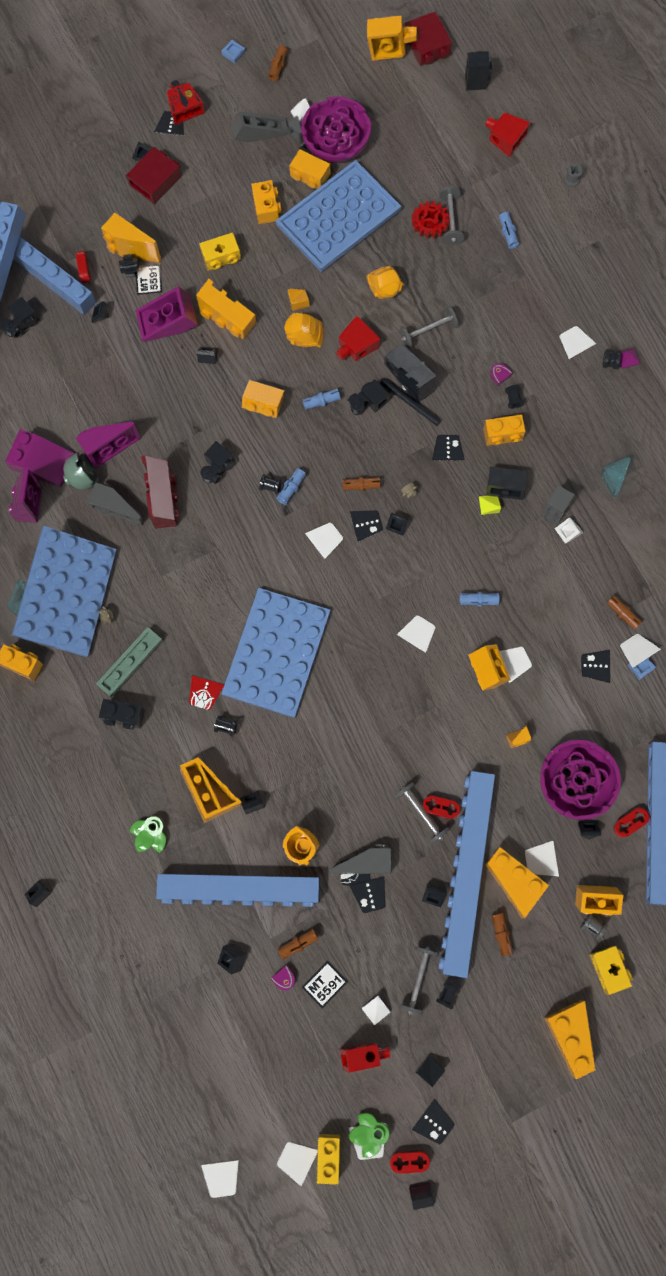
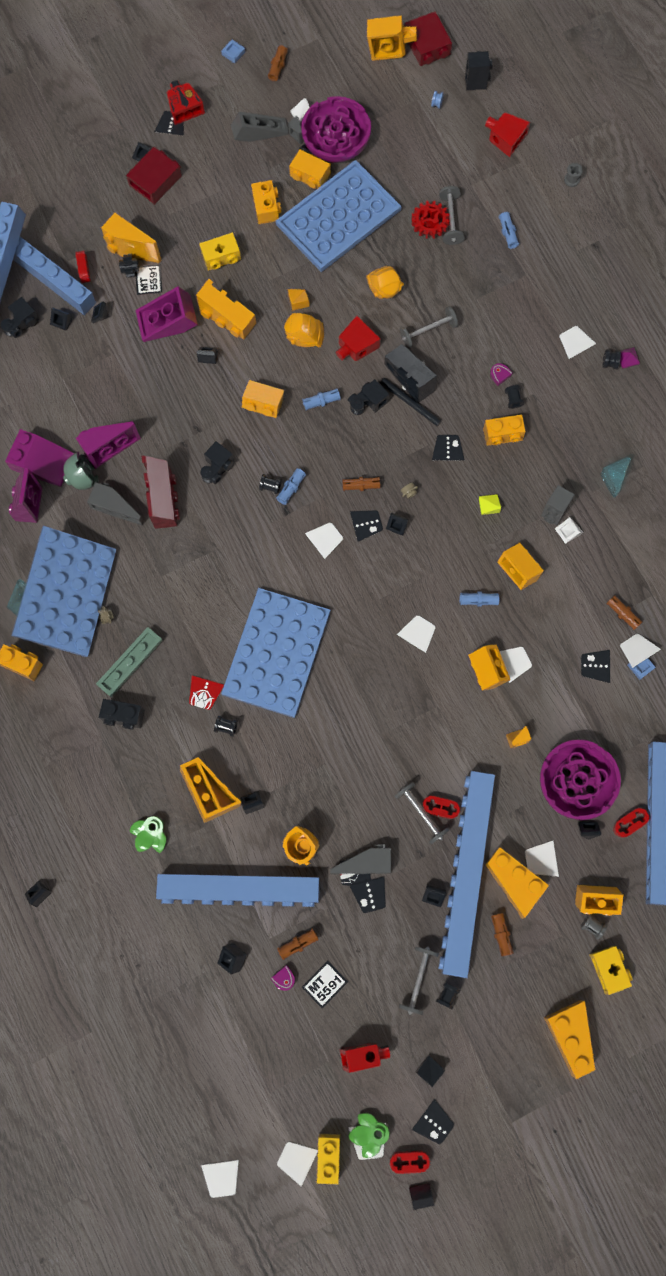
white slope [362,995,390,1025] -> none
black brick [486,467,528,500] -> none
none -> black slope [50,308,73,330]
none -> medium blue bush [431,91,444,109]
none -> light orange brick [497,543,544,590]

